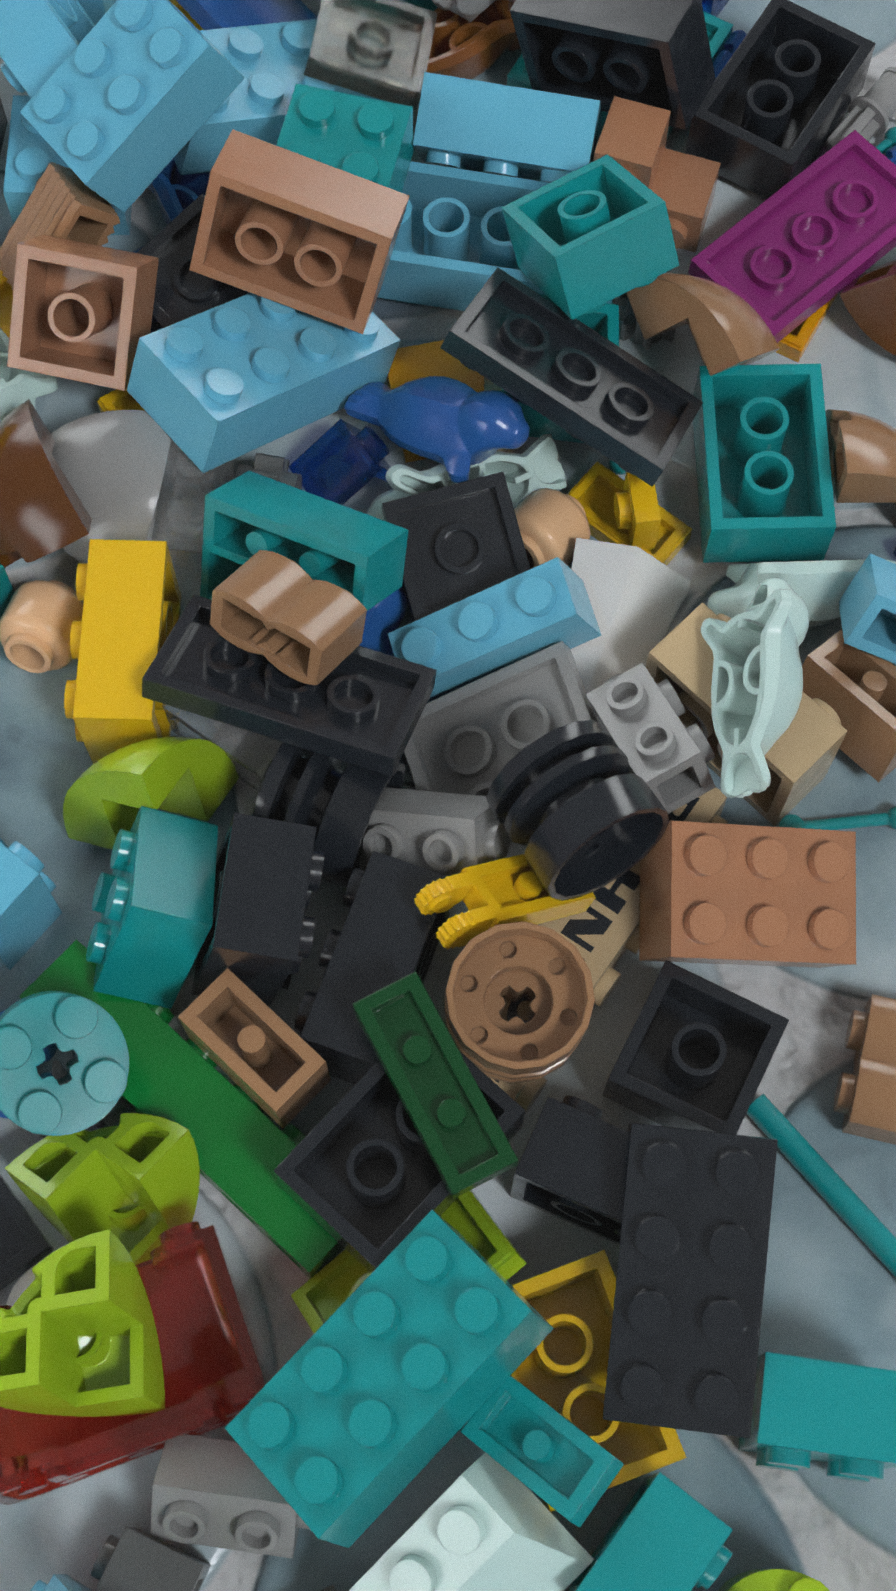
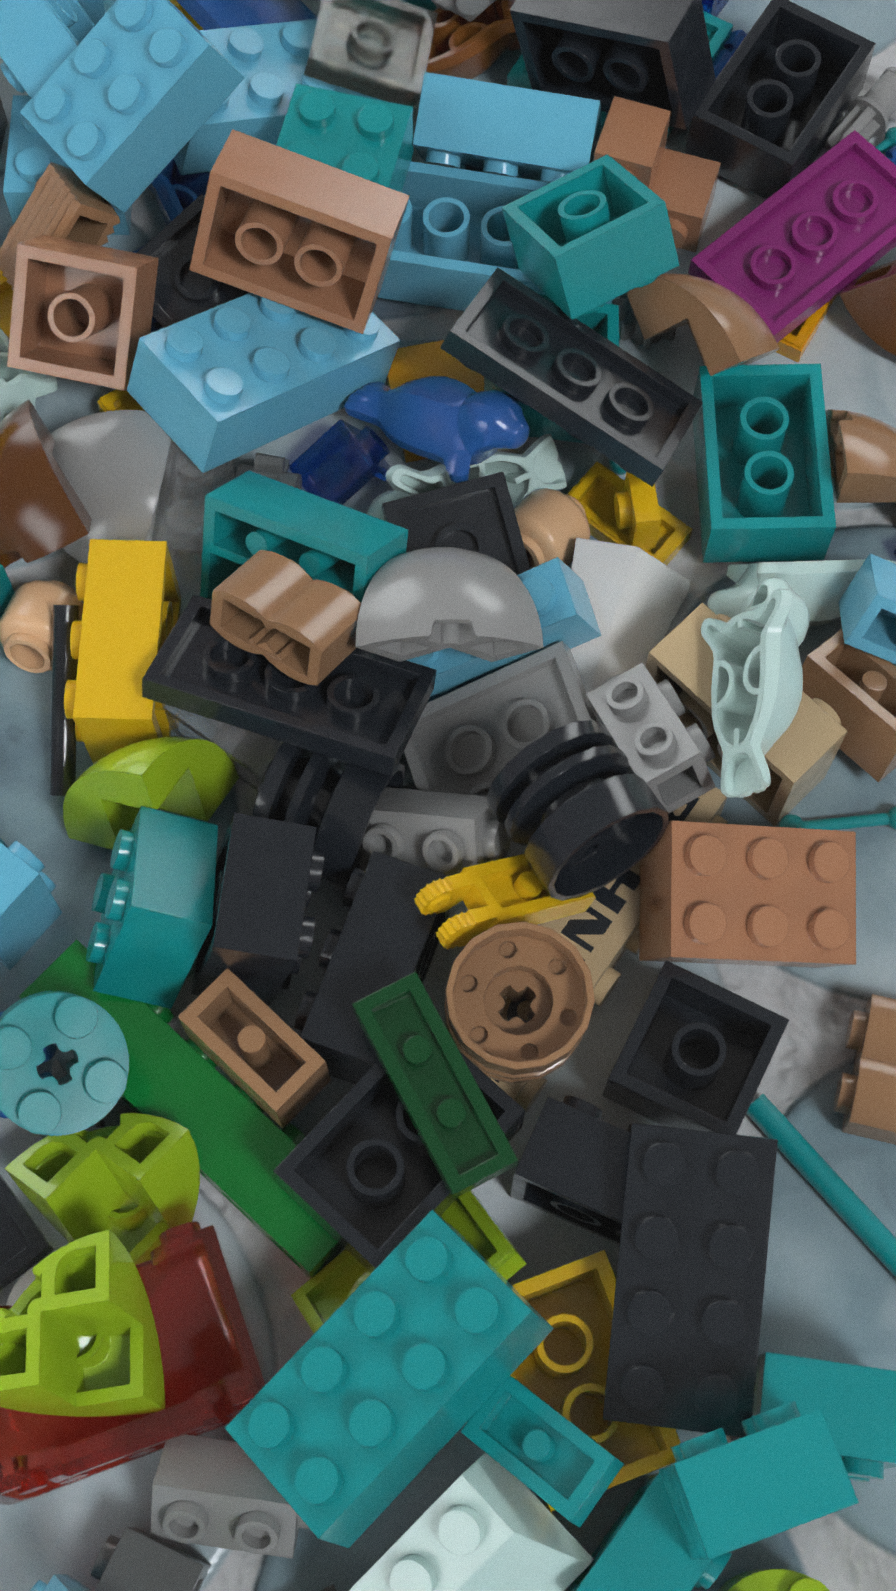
none -> black bar [50,605,79,796]
none -> light grey brick [355,547,544,662]
none -> teal brick [659,1401,859,1560]

